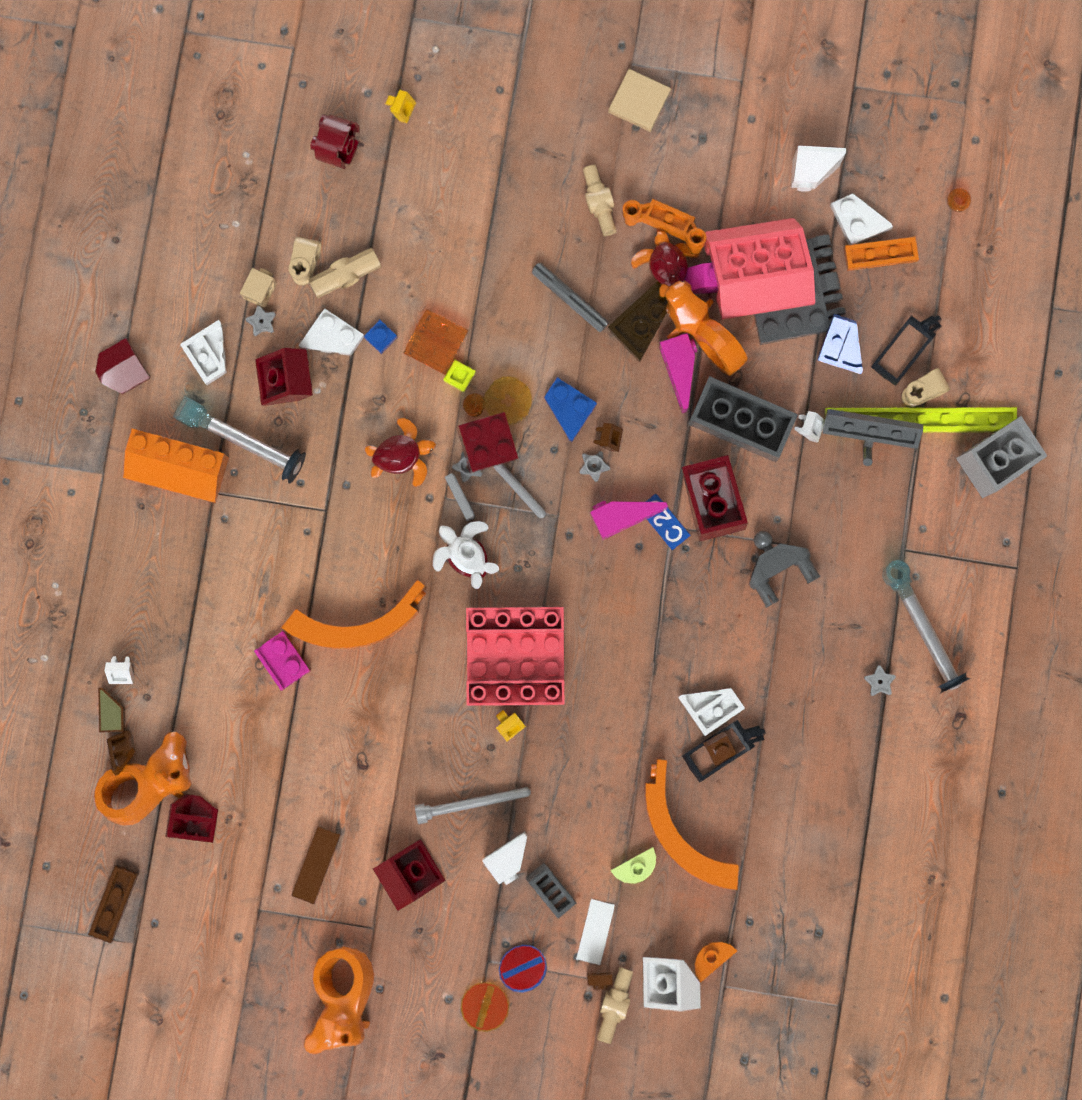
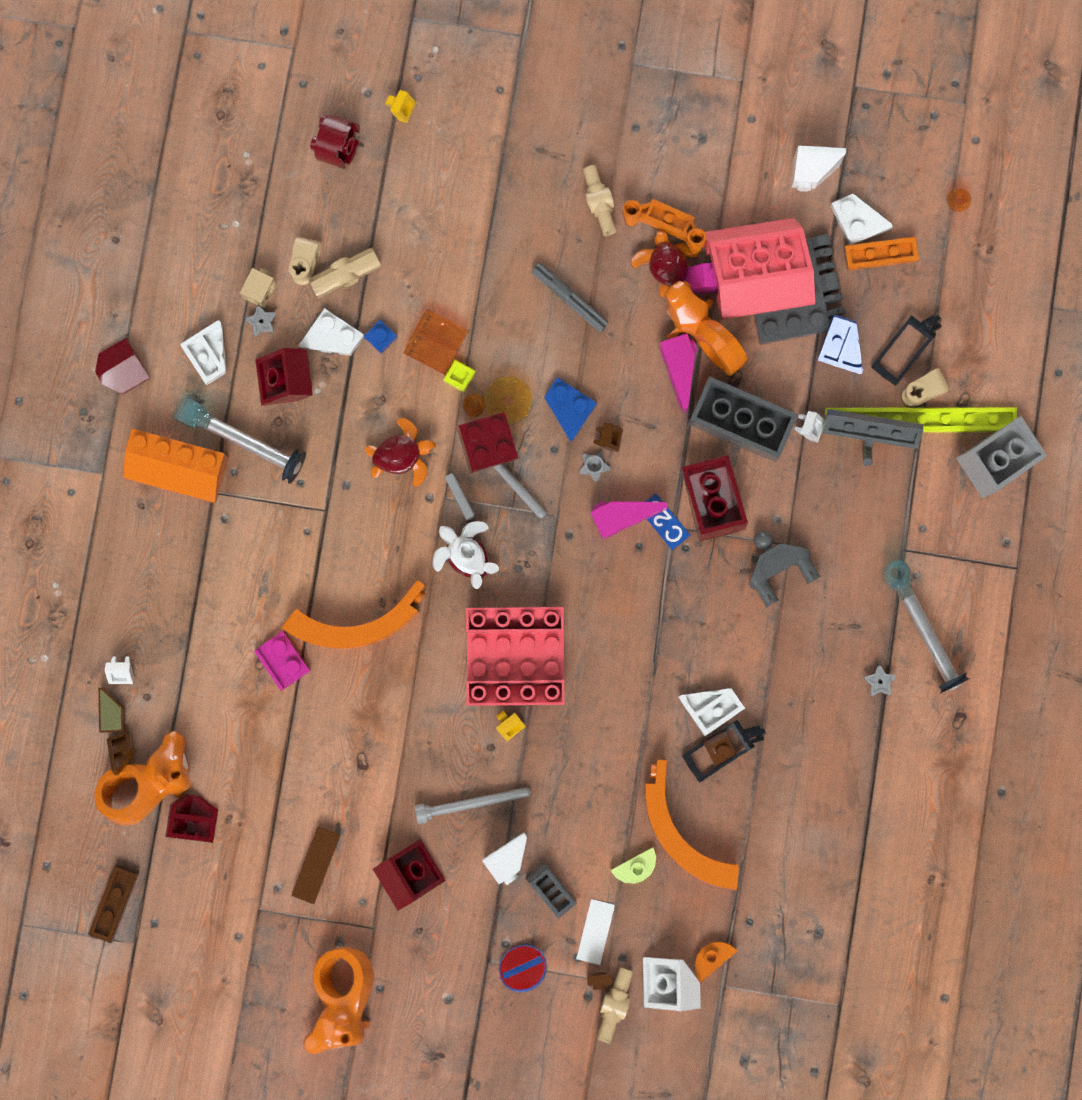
light grey plate [452,452,482,482] -> none
piece [461,982,509,1032] -> none
dark brown wing [607,281,668,363] -> none
tan tile [608,69,671,132] -> none

